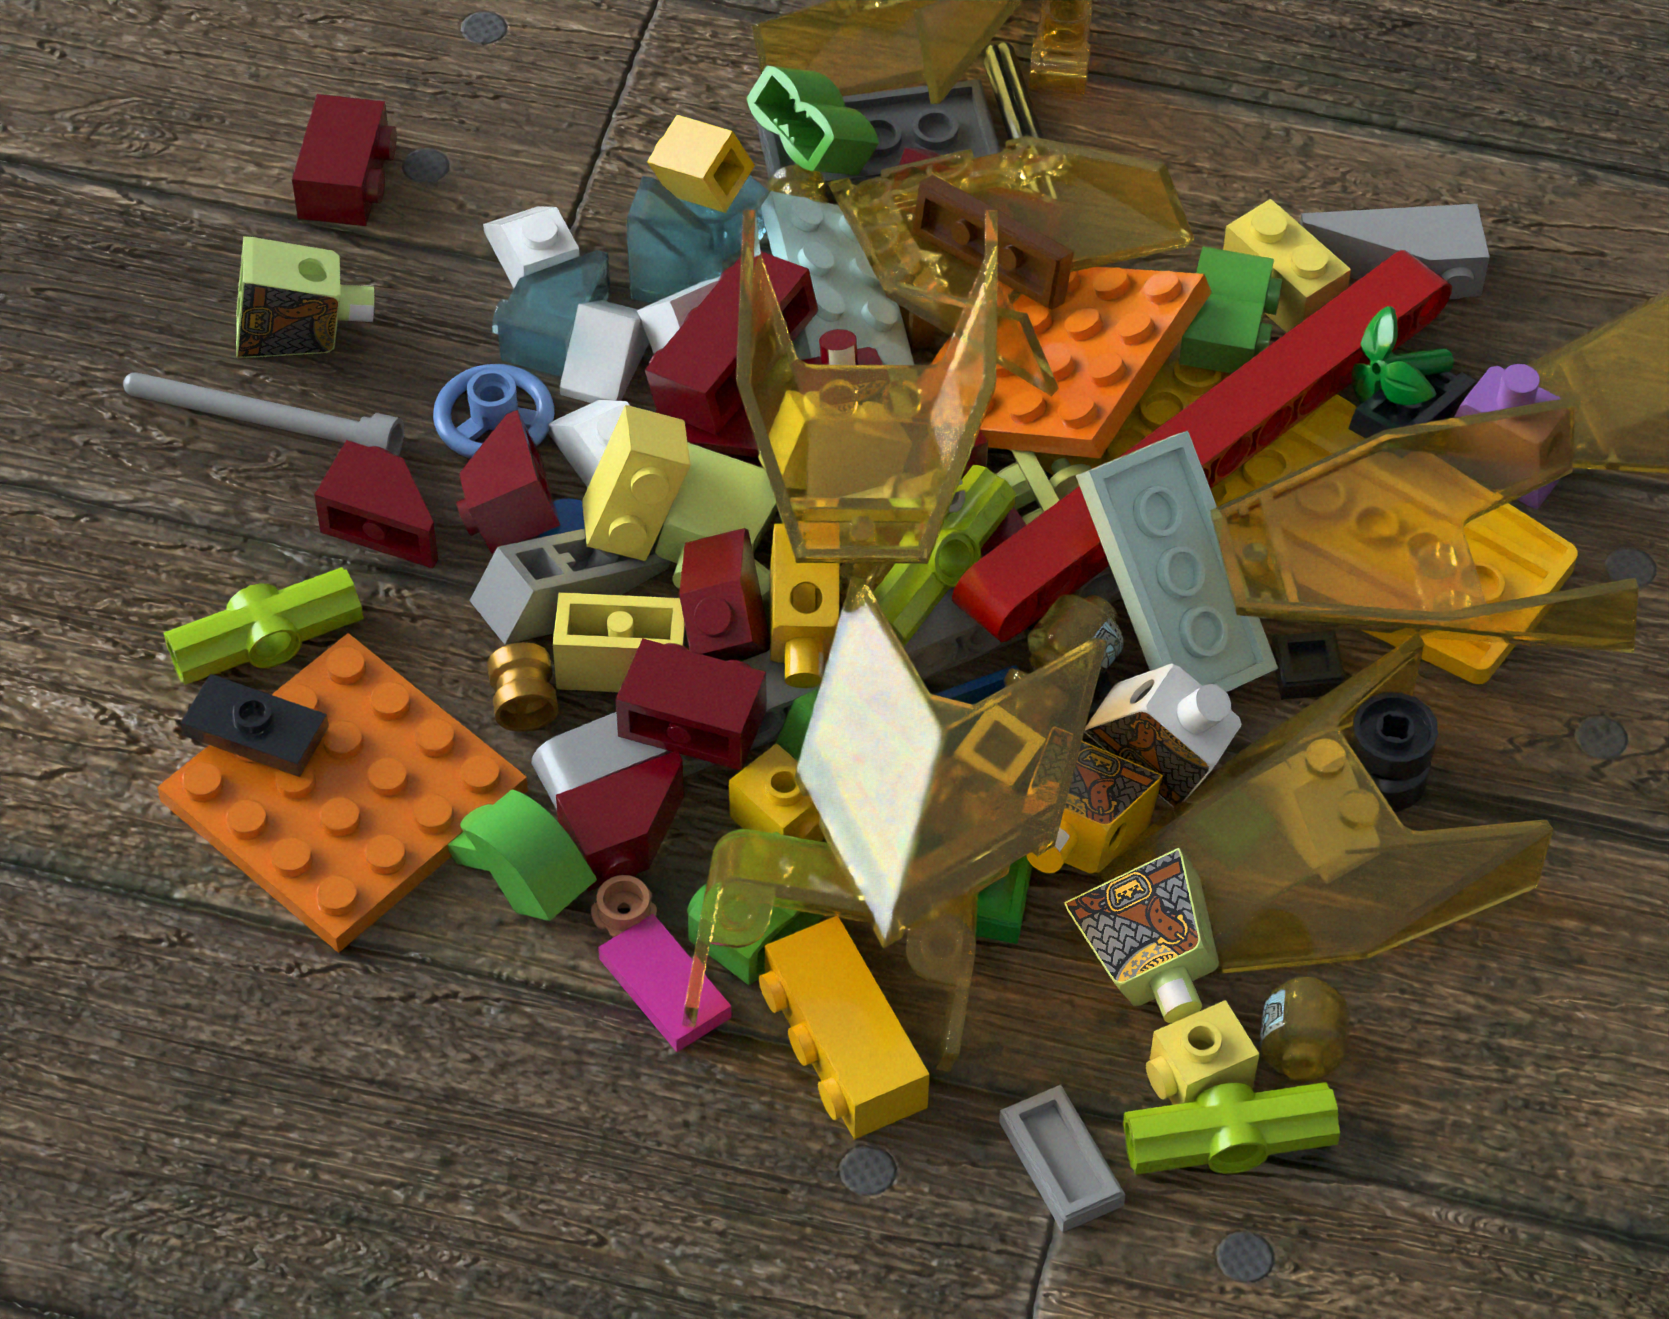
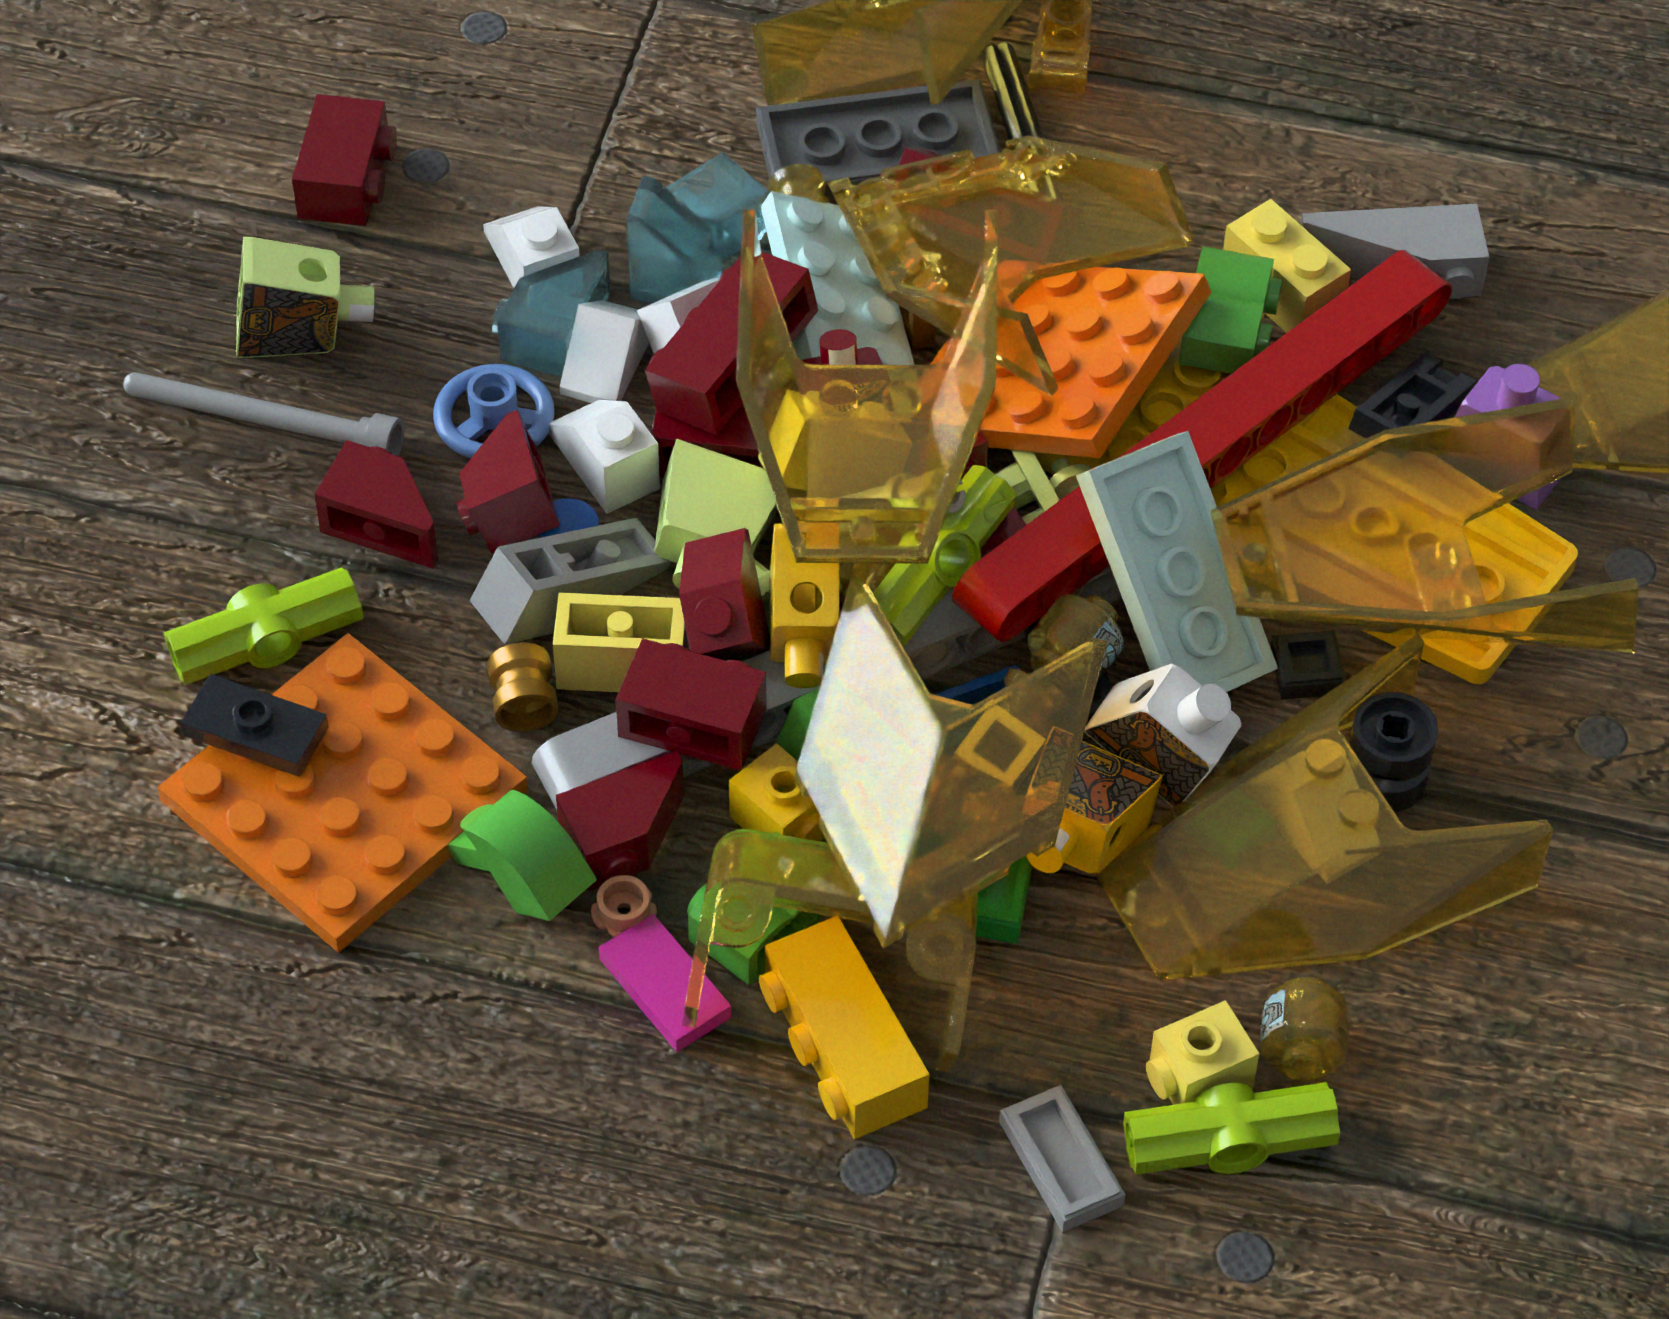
light yellow brick [582,405,691,561] -> none
yellow brick [647,115,755,213] -> none
bright green brick [747,65,879,175] -> none
reddish brown tile [912,175,1074,310] -> none
torso [1064,848,1219,1023] -> none
green plant [1351,306,1454,405] -> none

